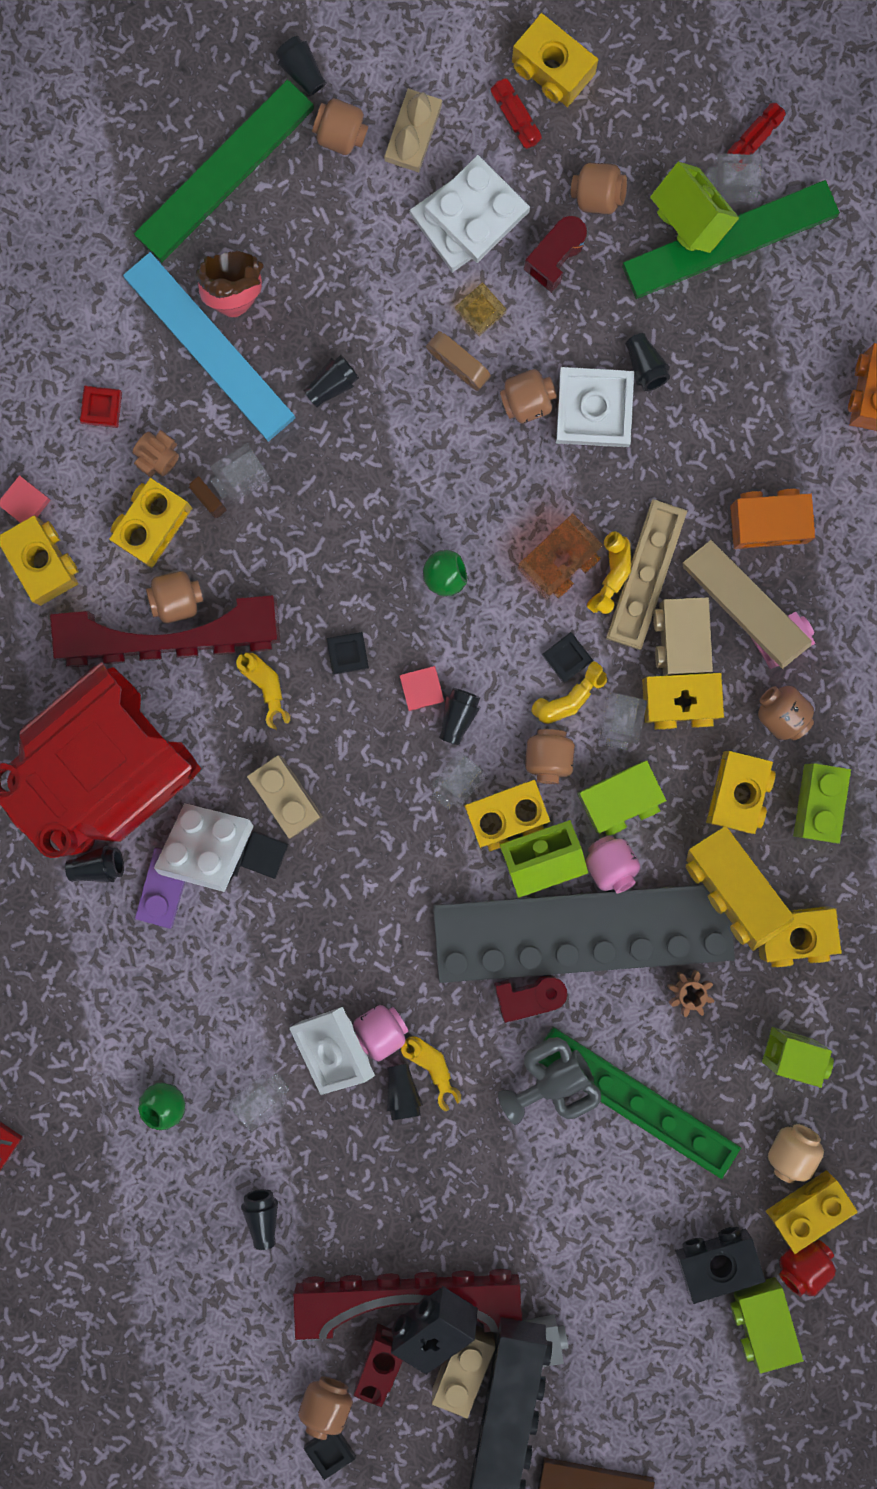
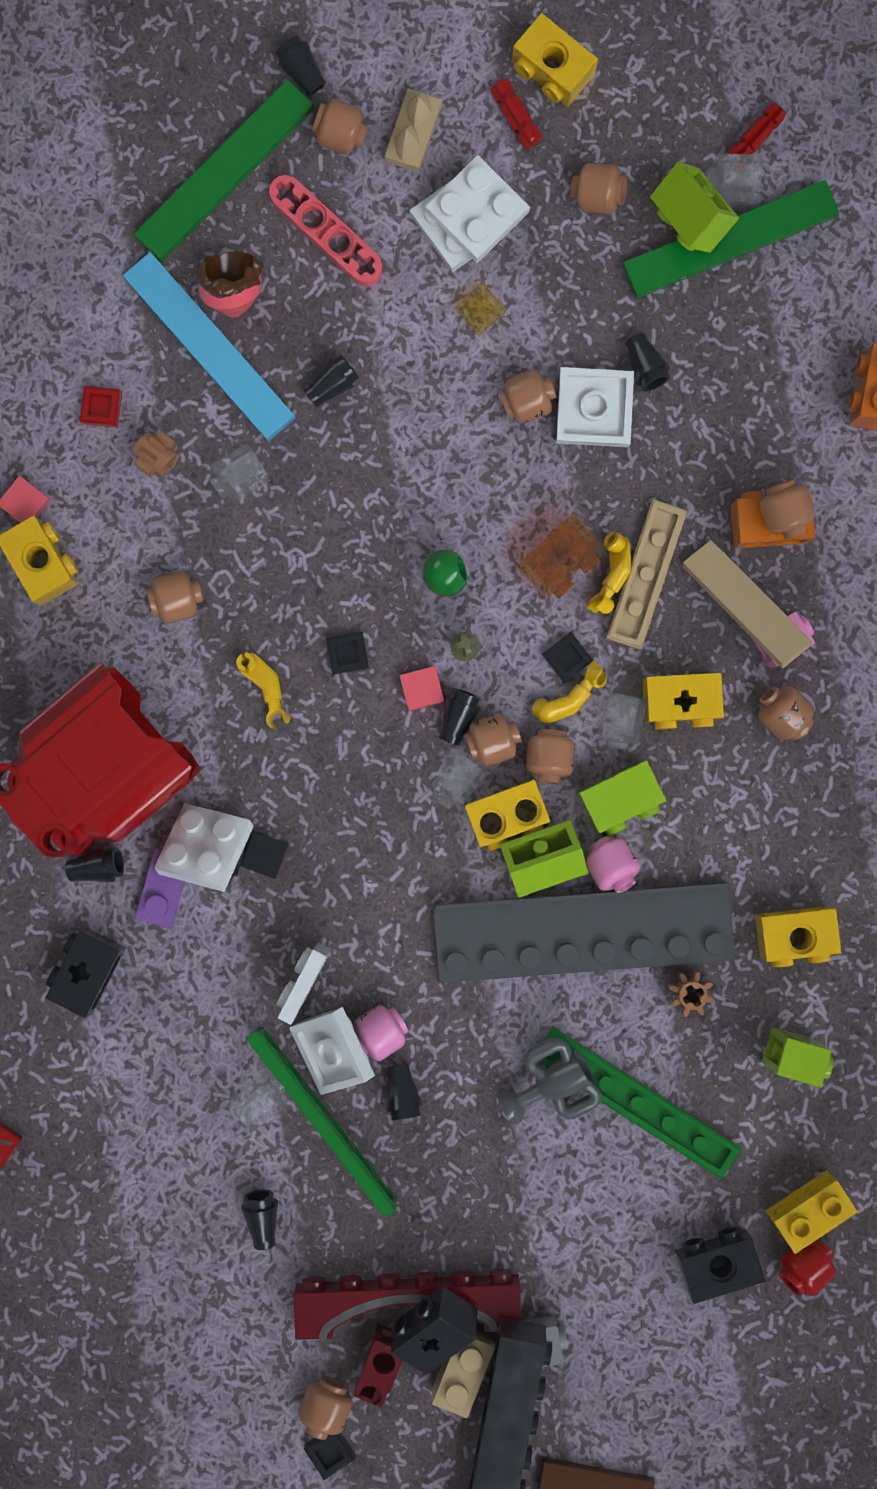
dark red arch [50,595,281,667] -> none
yellow brick [109,478,193,568] -> none
green piece [138,1083,186,1130] -> none
reddish brown tile [189,476,227,518] -> none
tan brick [247,755,323,839] -> none
yellow arm [401,1036,461,1111] -> none
medium nougat beam [426,331,491,391] -> none
dark red leg [494,975,568,1023] -> none
dark red leg [524,216,587,293] -> none
tan brick [653,597,713,676] -> none
yellow brick [686,826,795,951] -> none
yellow brick [706,751,776,834] -> none
lime brick [730,1277,804,1374] -> none
light nougat head [768,1124,824,1183] -> none
lime brick [793,763,851,844] -> none
none -> black brick [45,928,126,1018]
none -> green tile [246,1026,397,1218]
none -> coral beam [269,175,383,287]
none -> white plate [276,942,331,1025]
none -> olive axle [450,632,480,661]
none -> nougat head [464,713,522,767]
none -> nougat head [759,479,815,539]

